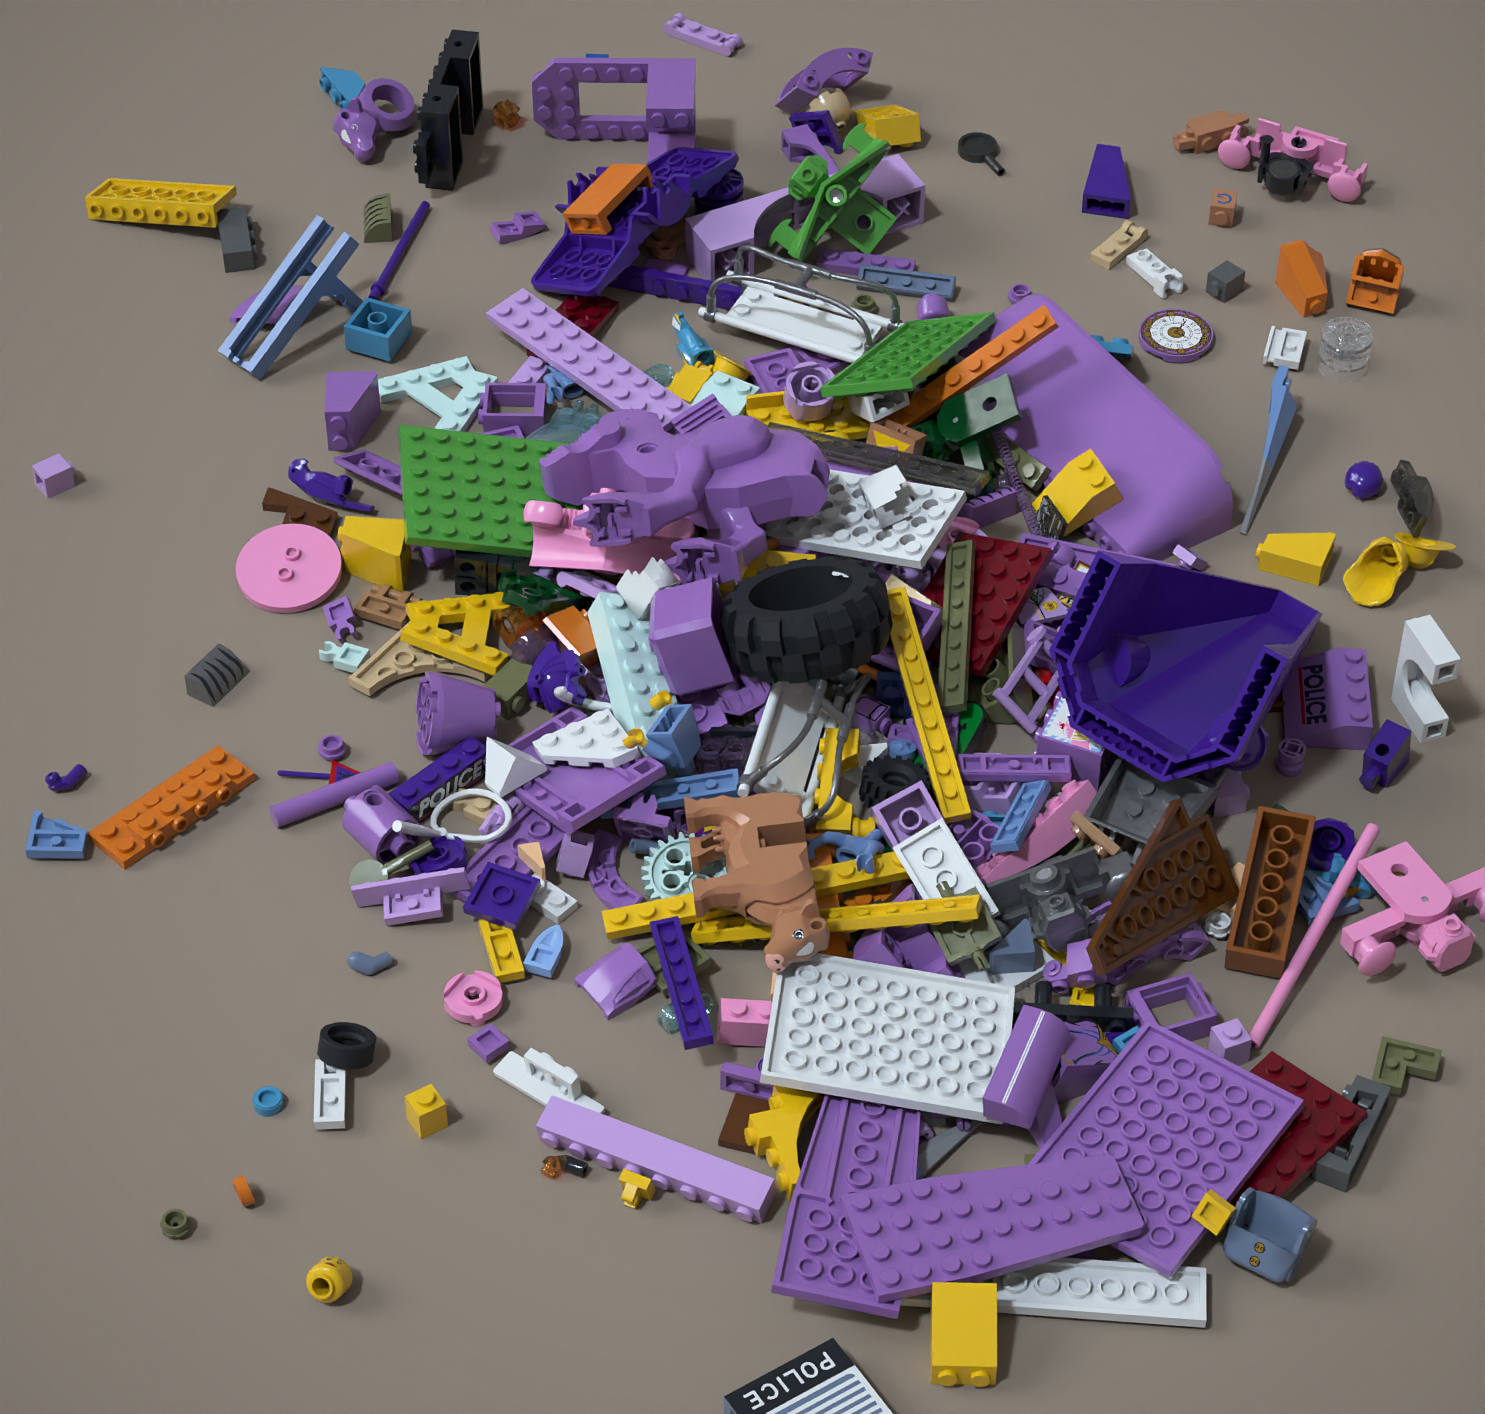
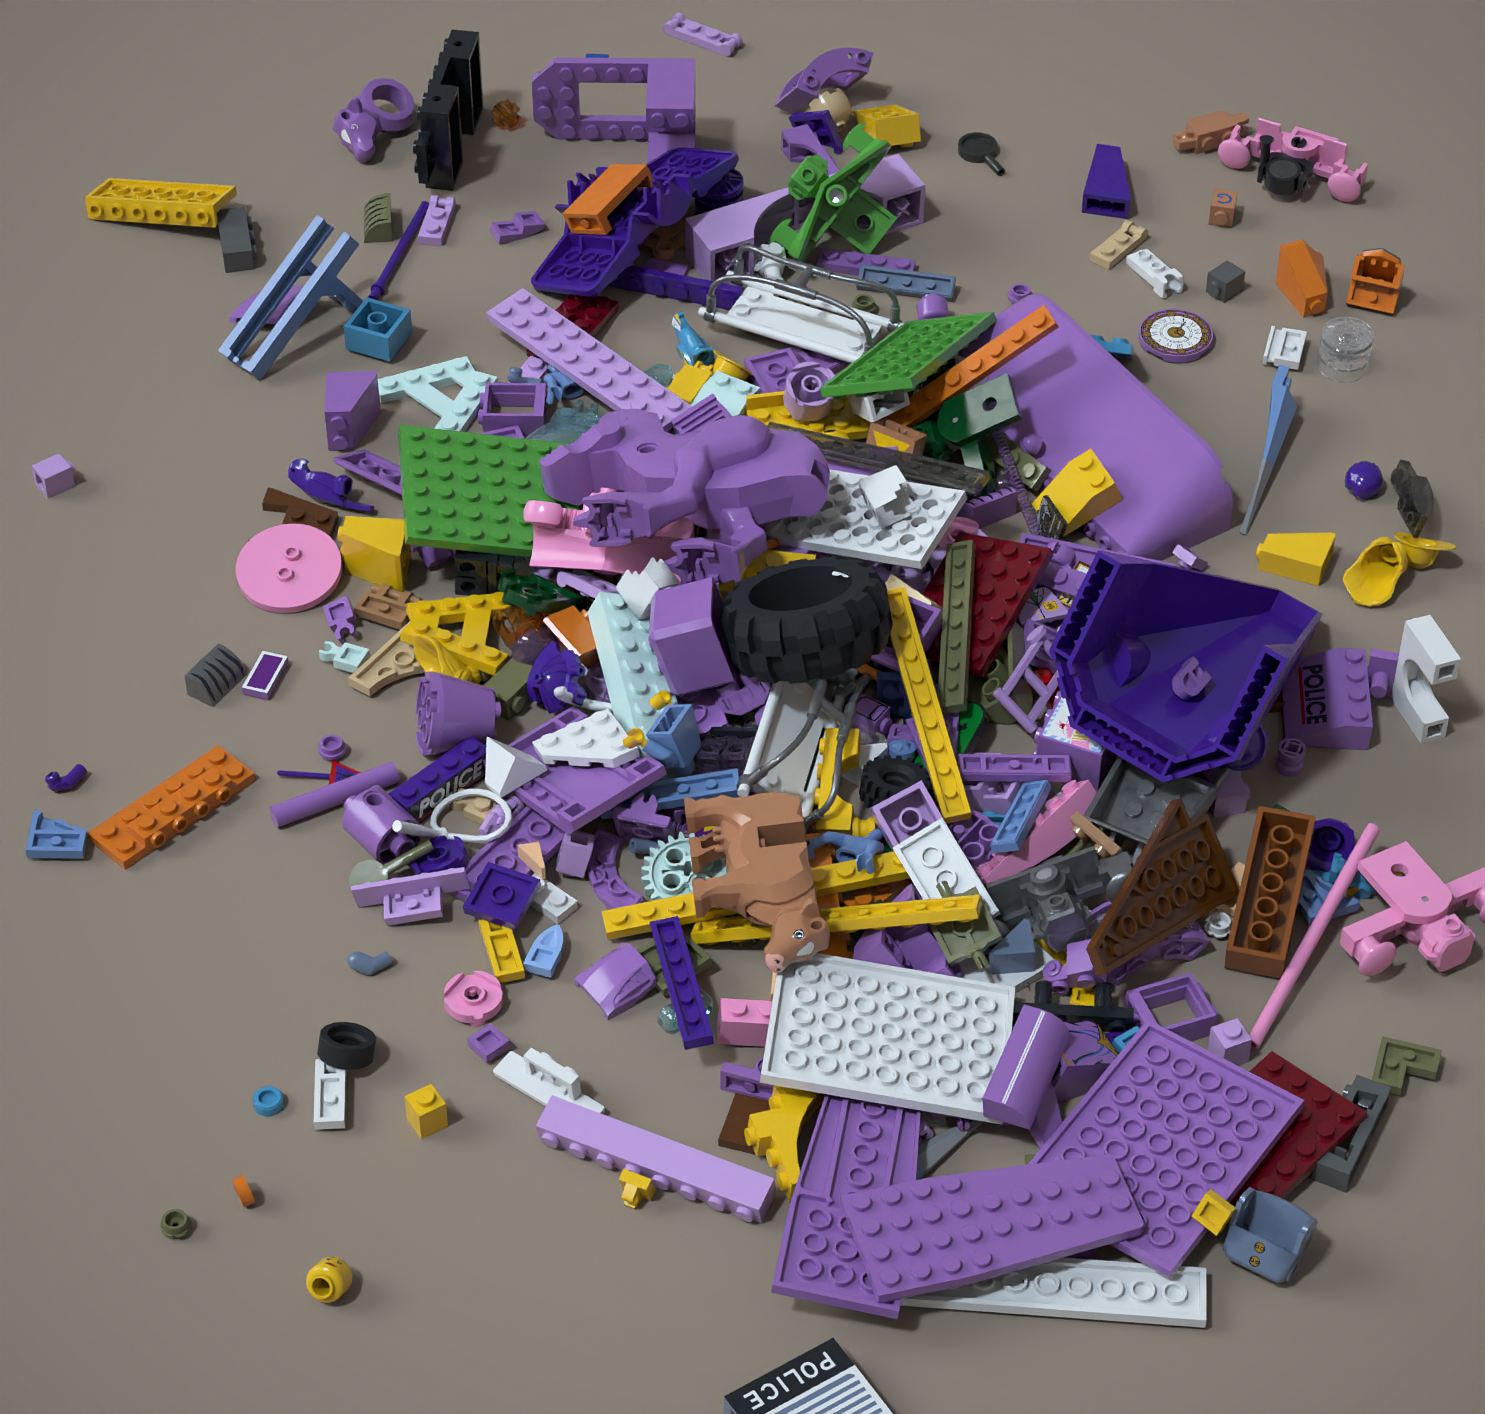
dark azure slope [319,67,365,110] -> none
arm [541,1155,588,1178] -> none
yellow slope [930,1282,997,1387] -> none
dark purple torso [1359,719,1411,789] -> none
none -> tile [242,651,288,700]
none -> yellow hair [412,633,481,684]
none -> lavender plate [418,195,456,246]
none -> sand blue arm [507,367,543,383]
none -> white connector [754,242,786,281]
none -> medium lavender hinge [1020,434,1042,456]
none -> medium lavender plate [1172,656,1212,700]
none -> medium lavender tile [1368,649,1399,699]

